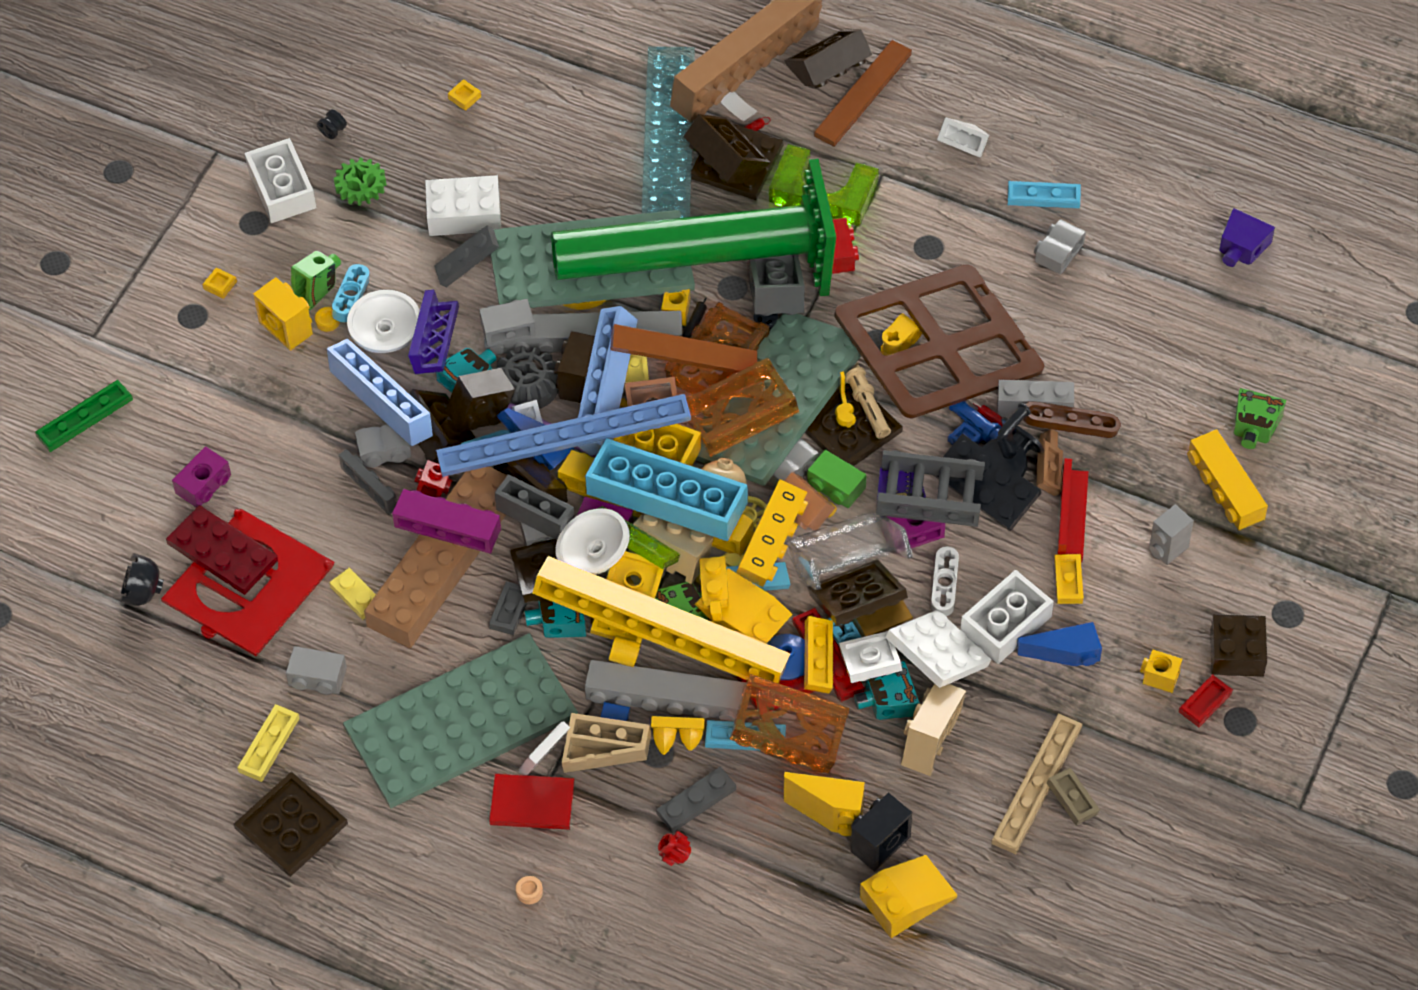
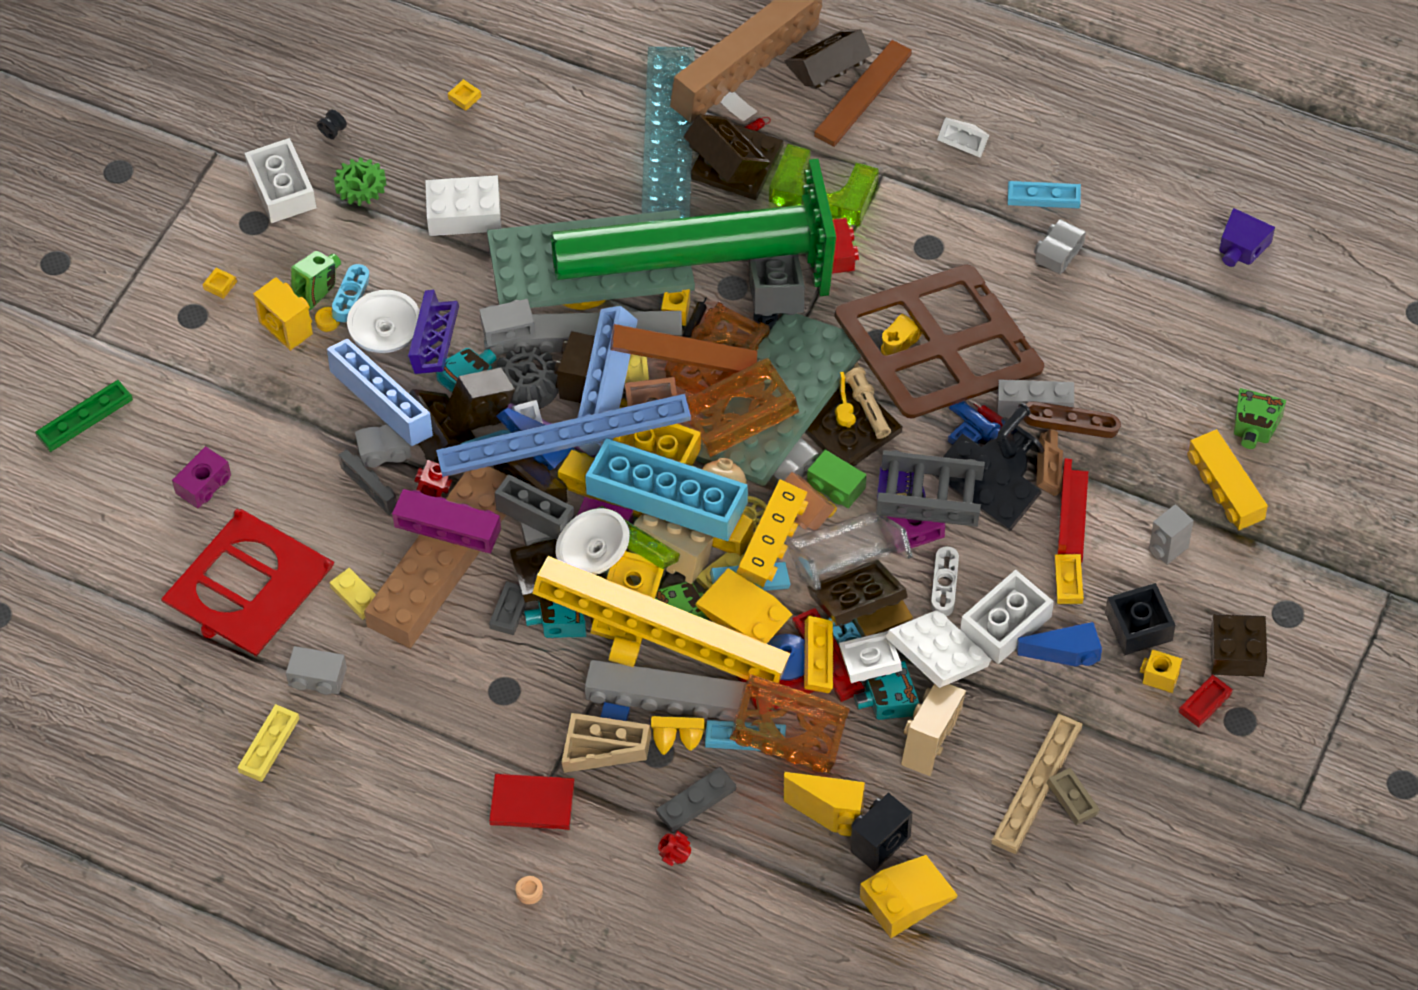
black cylinder [120,553,164,606] -> none
dark red plate [166,505,278,595] -> none
dark brown plate [234,771,348,877] -> none
sand green plate [343,633,578,809] -> none
dark grey plate [434,225,499,288] -> none
white tile [518,721,570,775] -> none
yellow hinge [699,556,729,622] -> none
none -> black brick [1105,583,1176,656]

